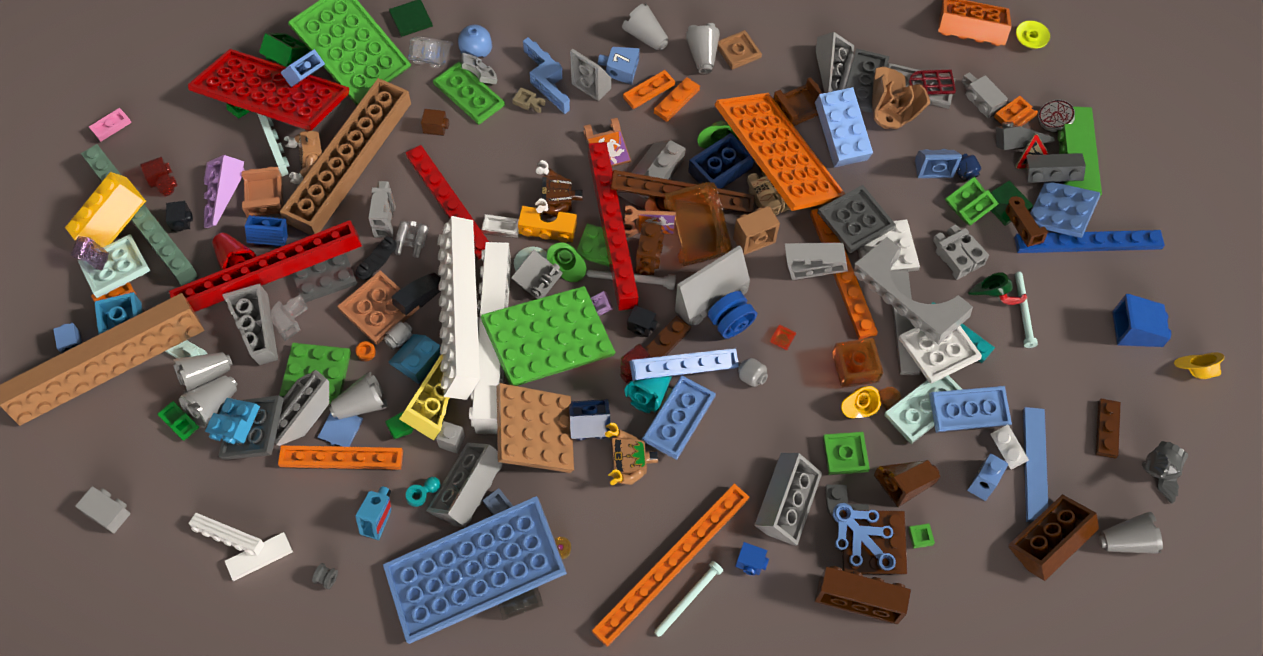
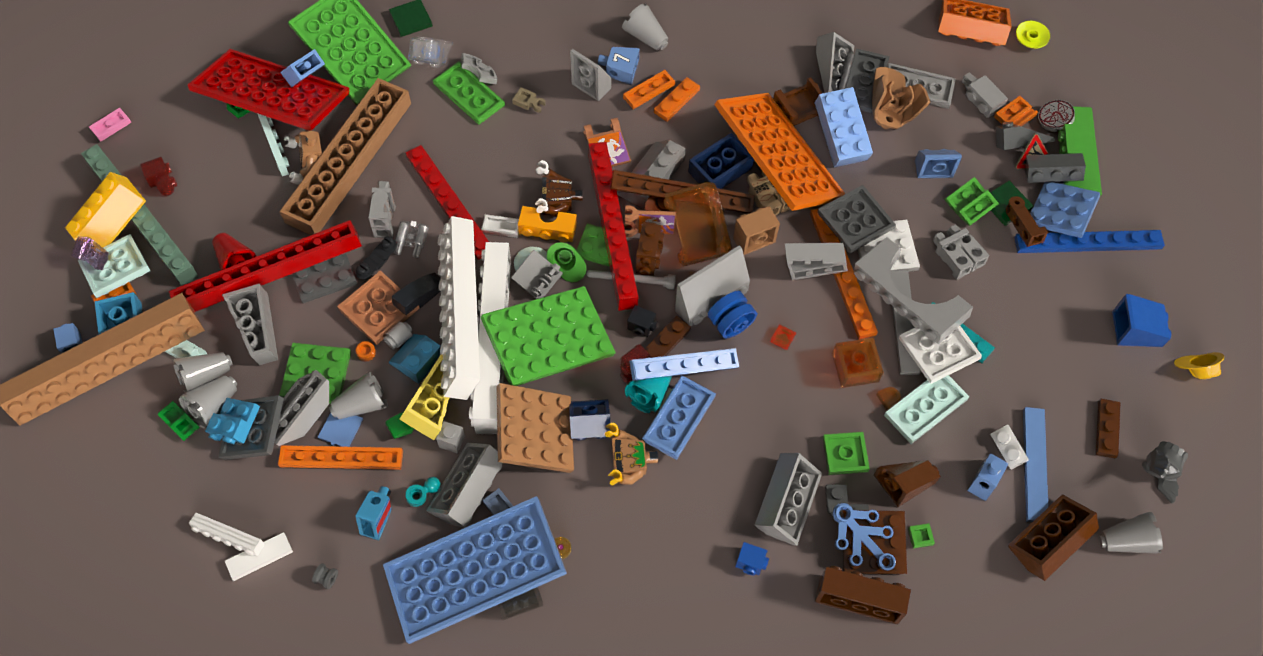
light grey brick [75,486,131,534] -> none
black brick [166,201,193,231] -> none
lavender wedge [204,155,244,229] -> none
nougat panel [241,167,283,218] -> none
blue brick [245,215,288,247] -> none
green slope [259,33,311,67] -> none
clear brick [271,295,308,341] -> none
reddish brown brick [421,109,449,136] -> none
medium blue cylinder [458,24,492,58] -> none
medium blue bracket [523,37,570,114] -> none
lavender plate [591,291,613,316] -> none
orange plate [592,483,750,647] -> none
light aqua bar [654,561,723,637] -> none
light grey cone [686,23,720,74] -> none
bright green piece [697,121,738,149] -> none
medium nougat tile [717,30,762,70] -> none
light grey head [738,358,768,387] -> none
yellow piece [841,386,881,418] -> none
dark red window [909,69,956,95] -> none
medium blue tile [929,386,1012,432] -> none
dark blue head [956,153,982,181] -> none
dark green piece [968,272,1027,305] -> none
light aqua bar [1015,272,1038,348] -> none

